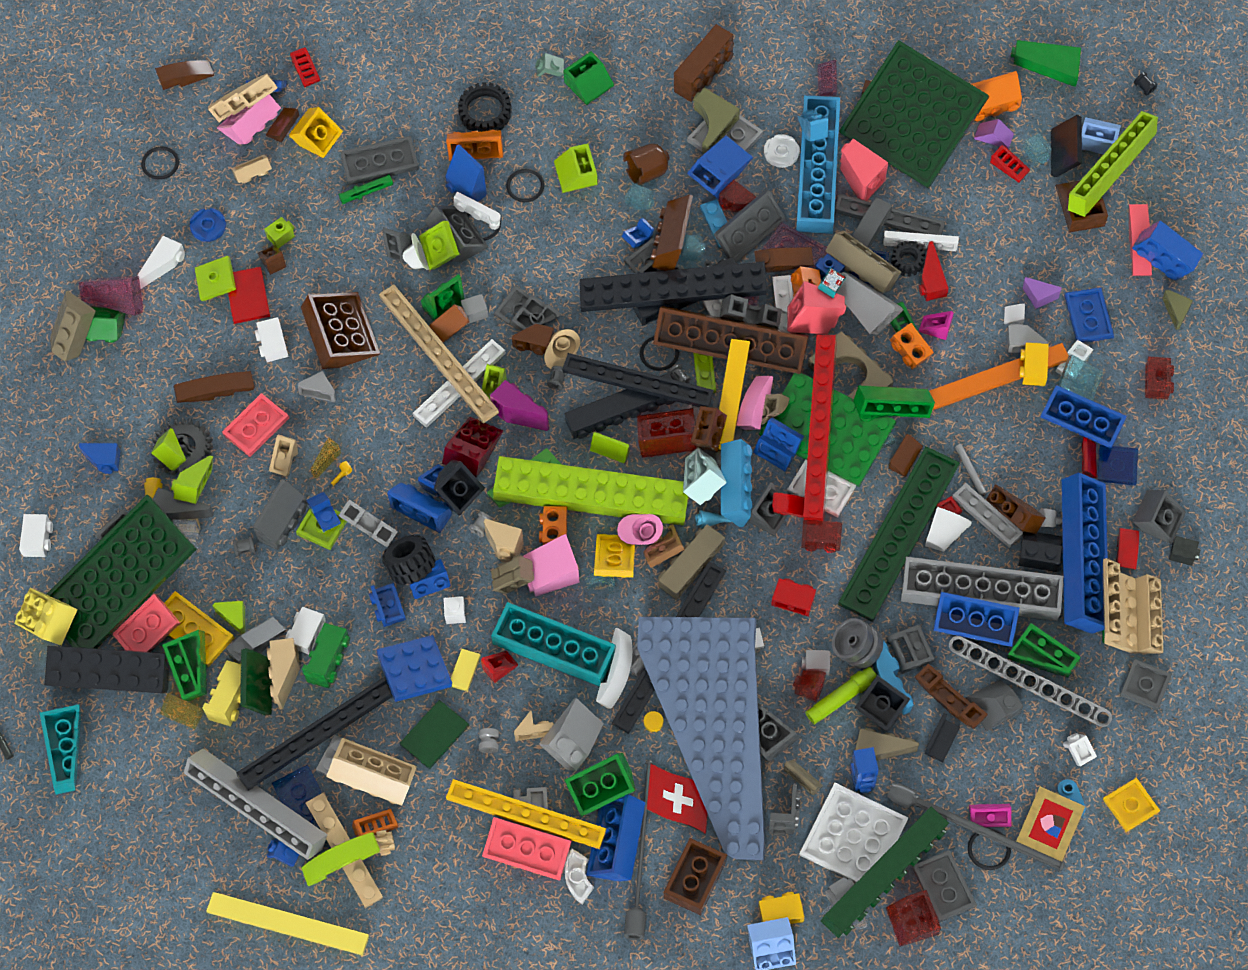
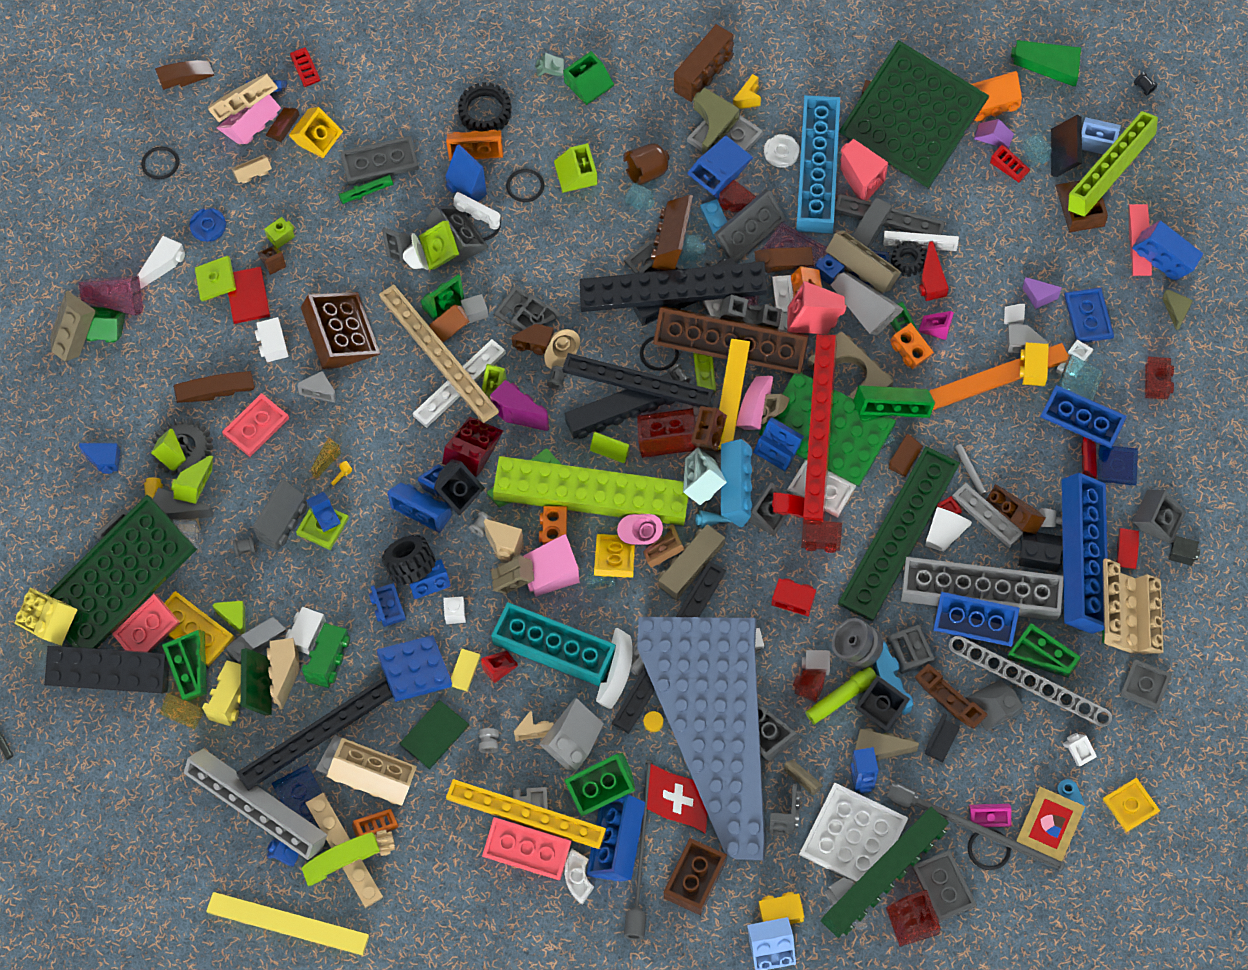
white brick [19,514,53,557] -> none
teal wedge [40,704,81,794] -> none
tan slope [269,434,298,476] -> none
light grey arch [338,500,398,548] -> none
blue bracket [622,218,654,248] -> none
dark azure slope [797,110,828,141] -> none
clear pink slope [818,60,837,96] -> none
tile [818,267,846,298] -> none
none -> yellow slope [733,74,761,109]

